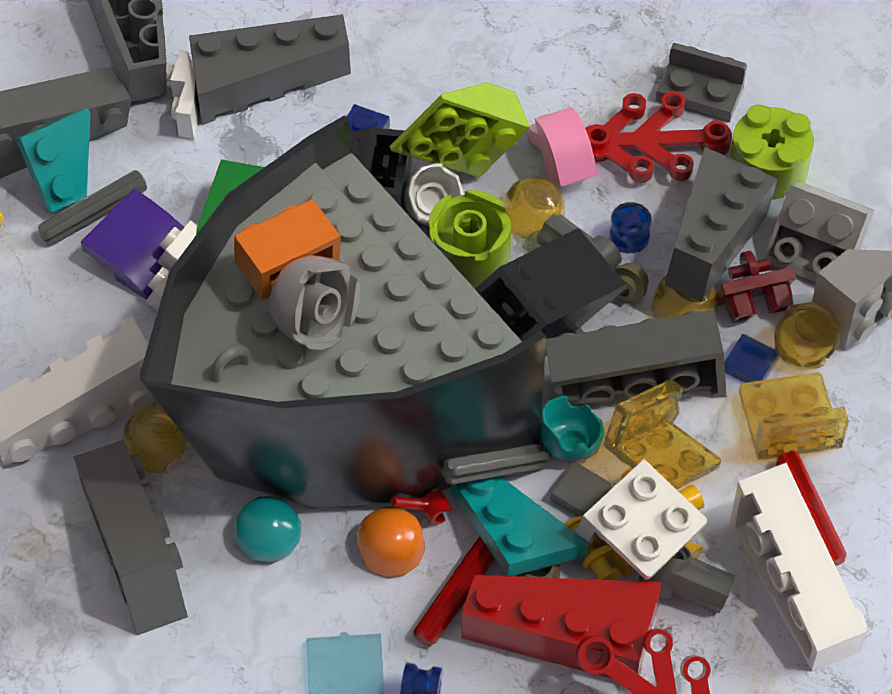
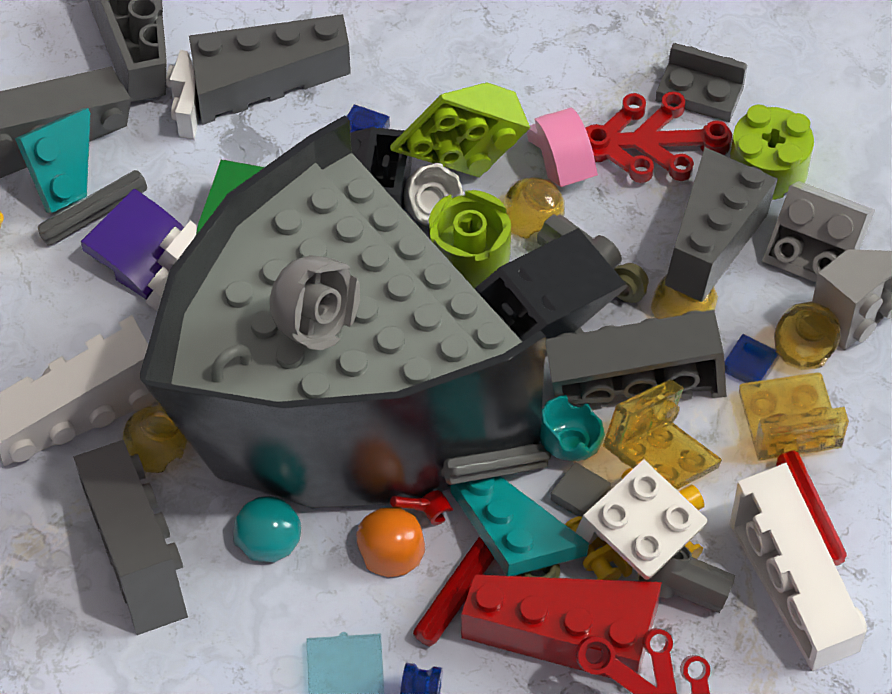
orange brick [234,199,341,300] -> none
clear blue wheel [609,202,652,254] -> none
dark red hips [714,251,796,323] -> none

